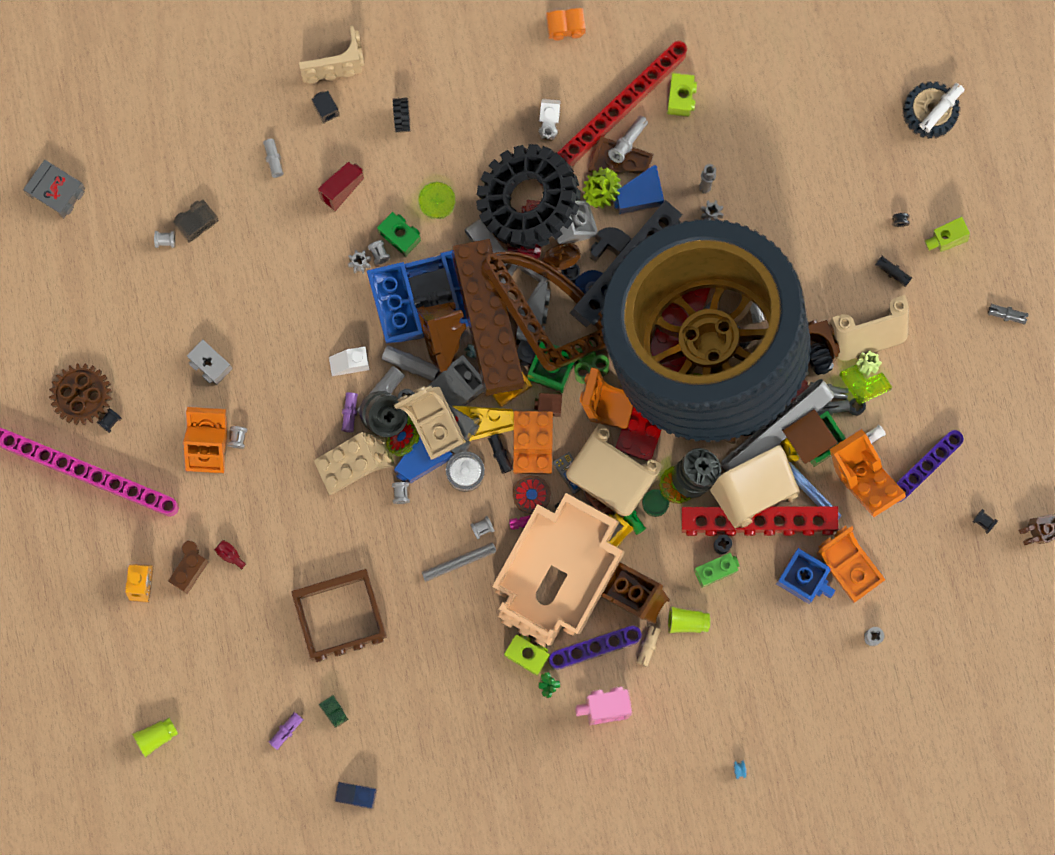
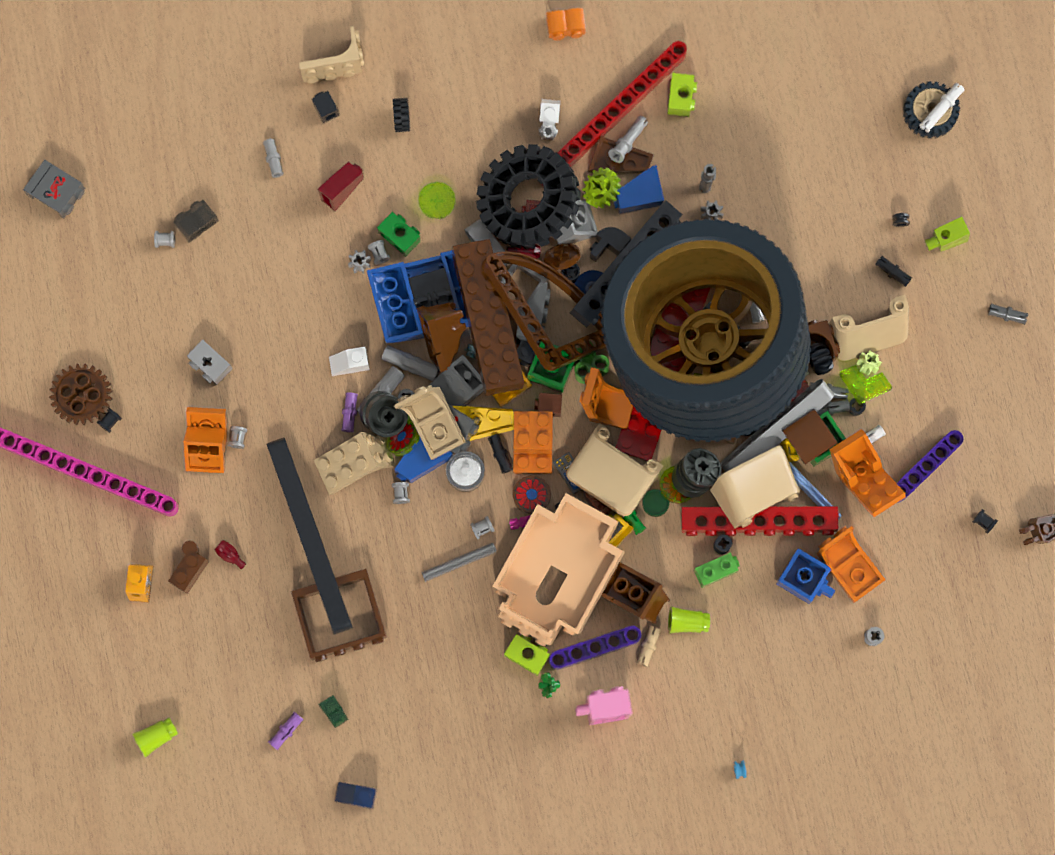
none -> black beam [266,437,353,635]

